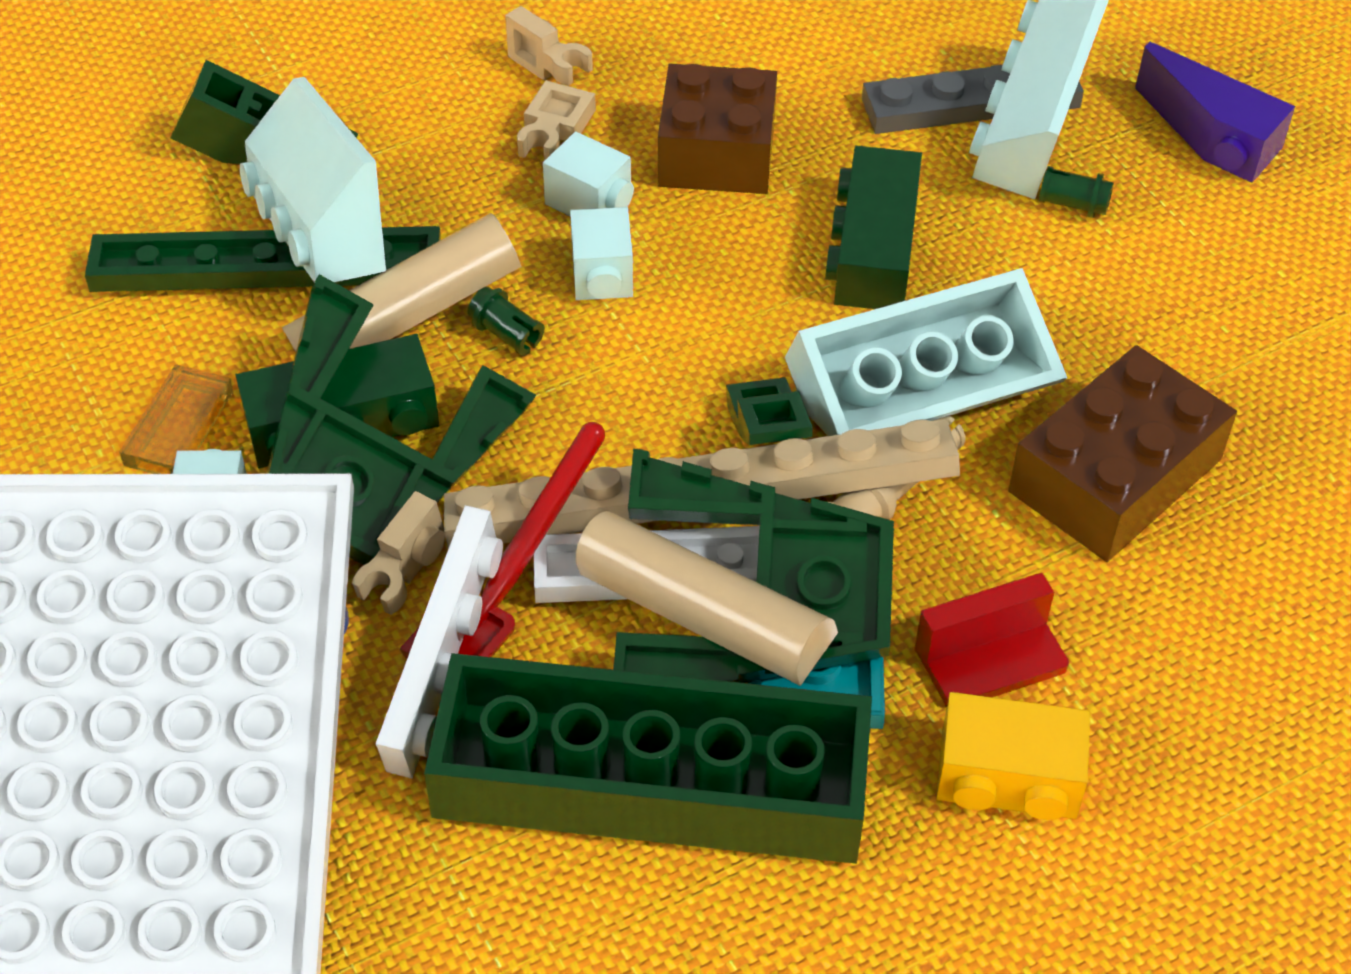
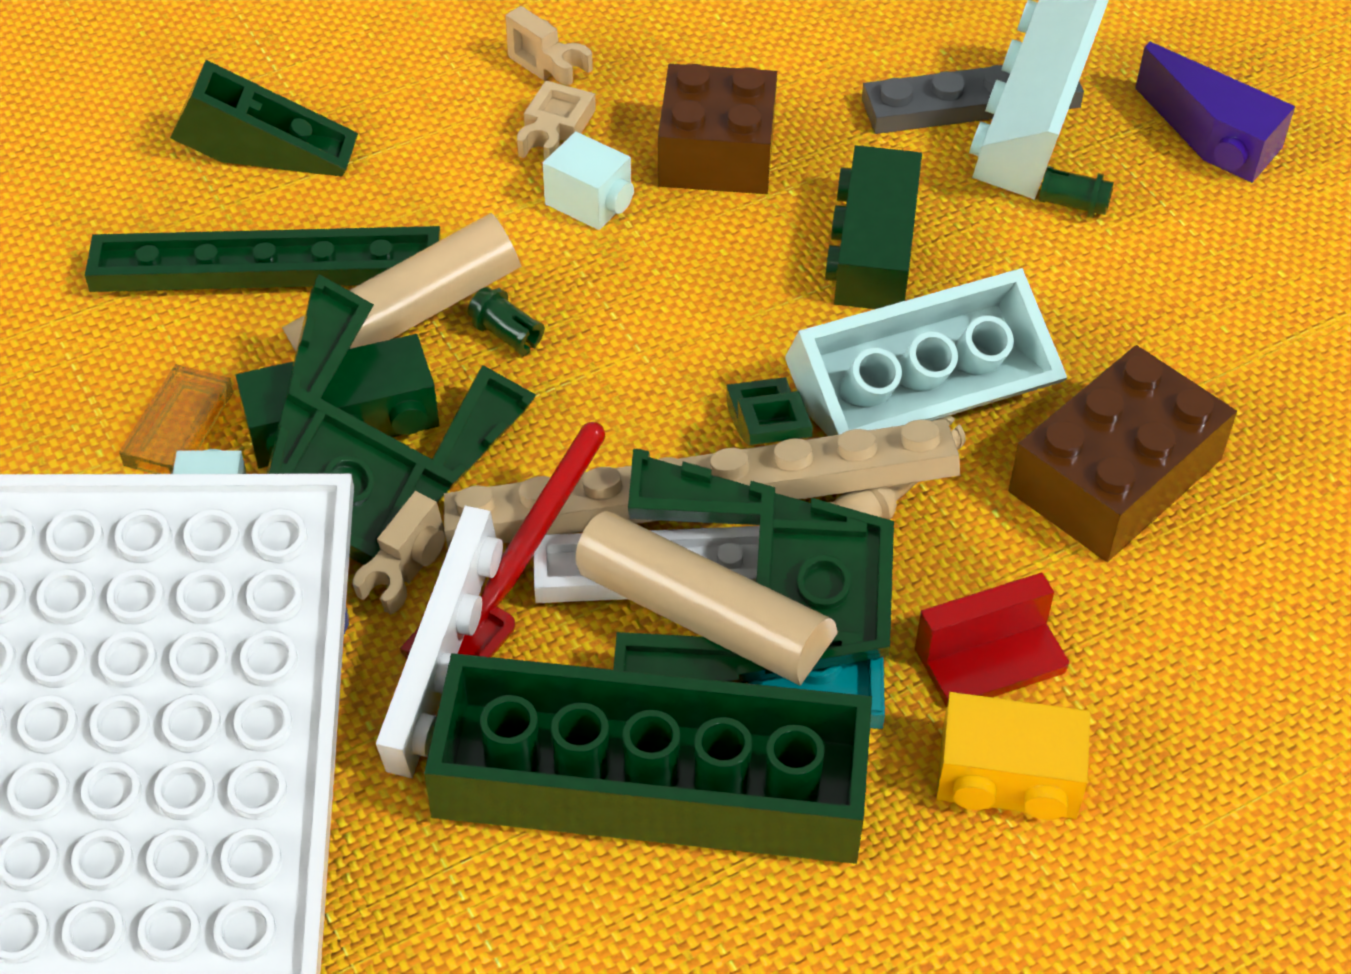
light aqua slope [240,77,386,283] -> none
light aqua brick [570,207,633,300] -> none

